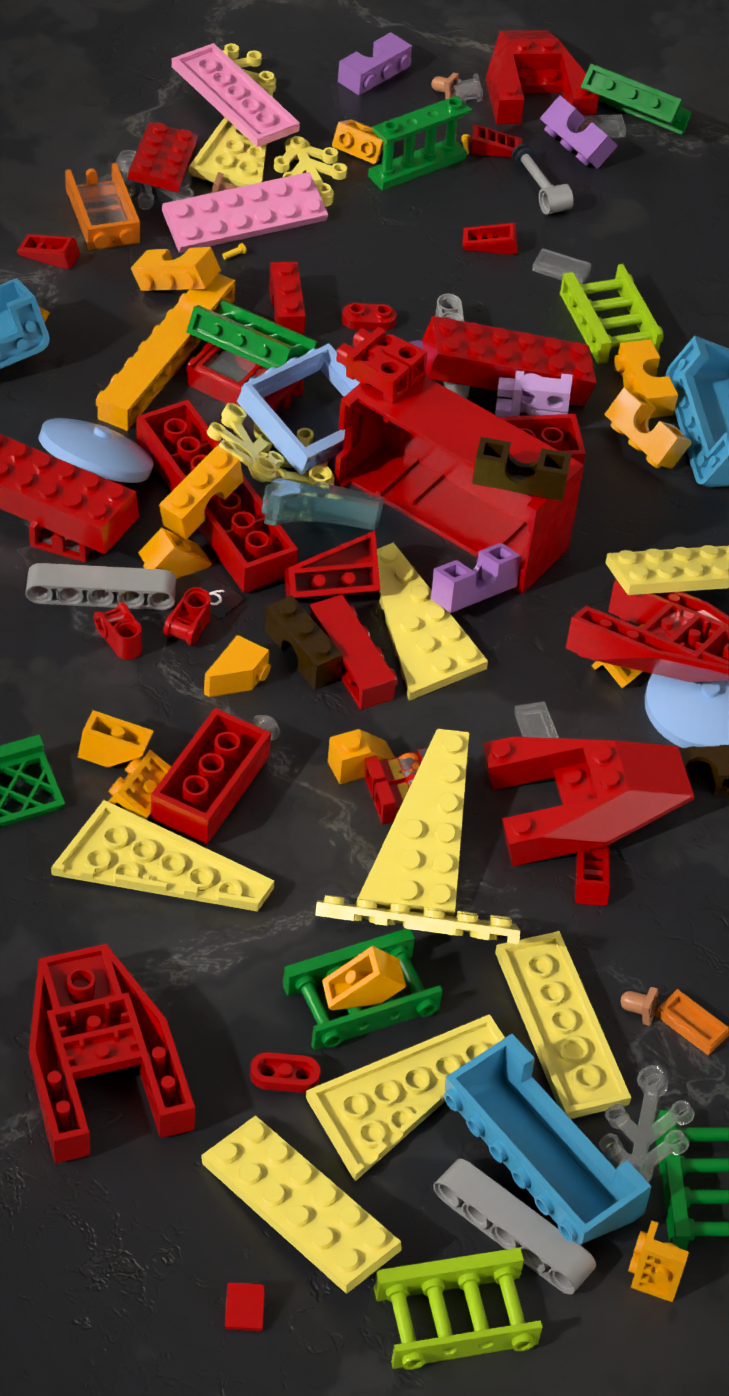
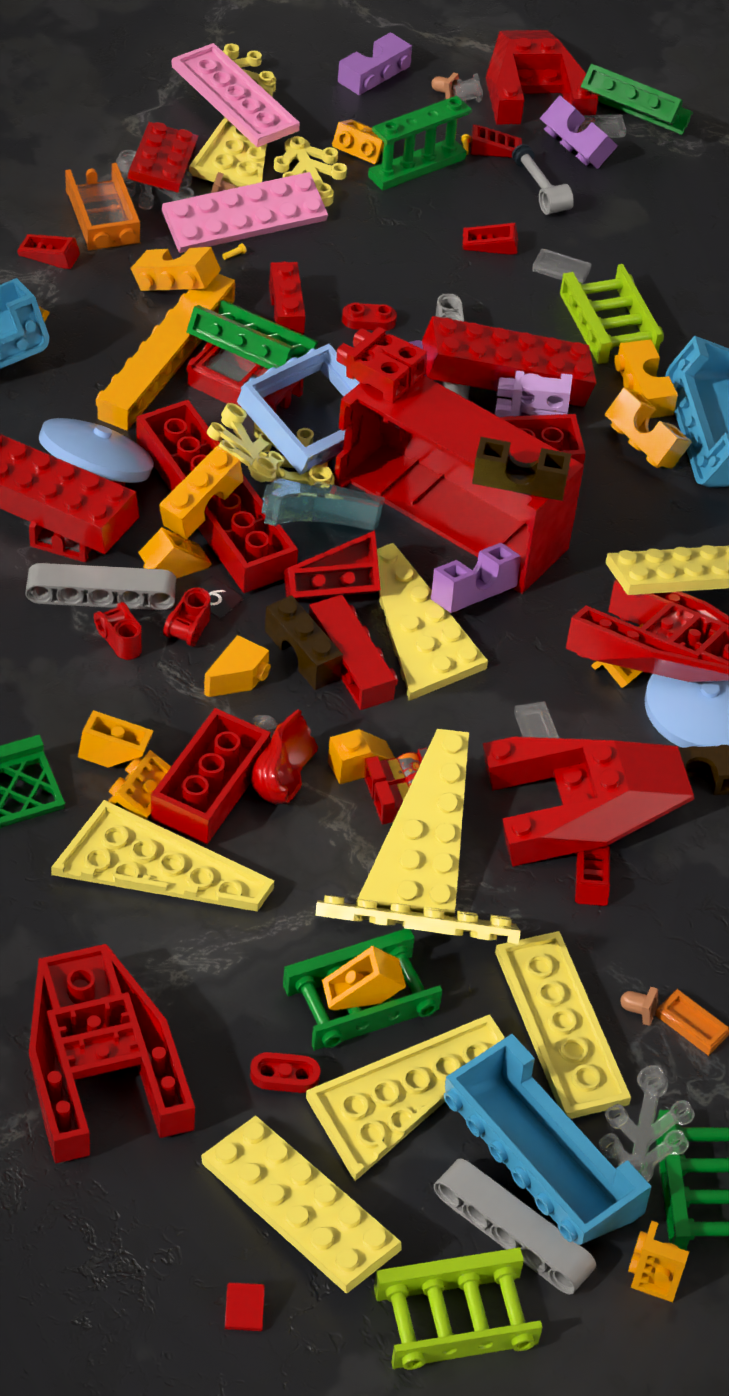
none -> red hair [251,709,318,804]

